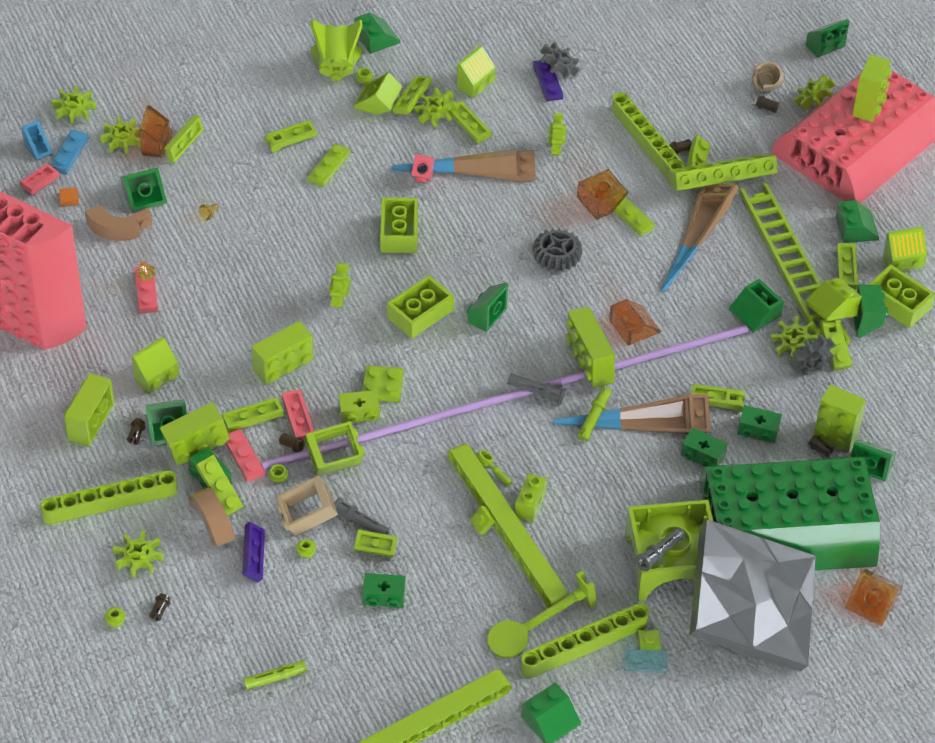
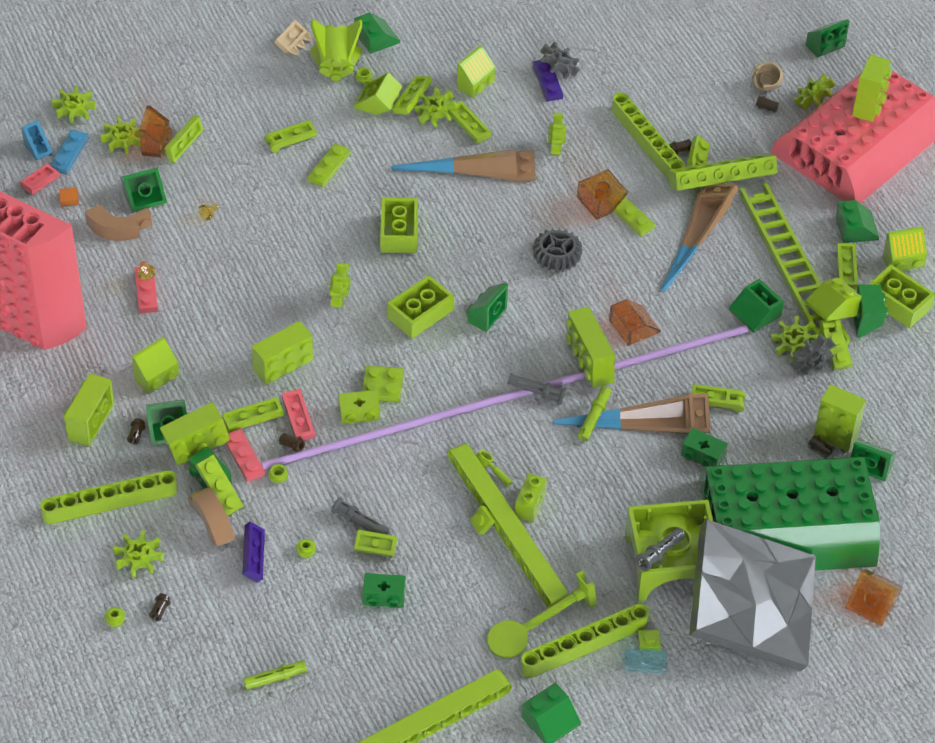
tan window [277,475,338,536] -> none
lime window [304,421,365,476] -> none
coral brick [411,154,435,183] -> none
green brick [737,405,782,444] -> none
none -> tan plate [273,20,312,55]

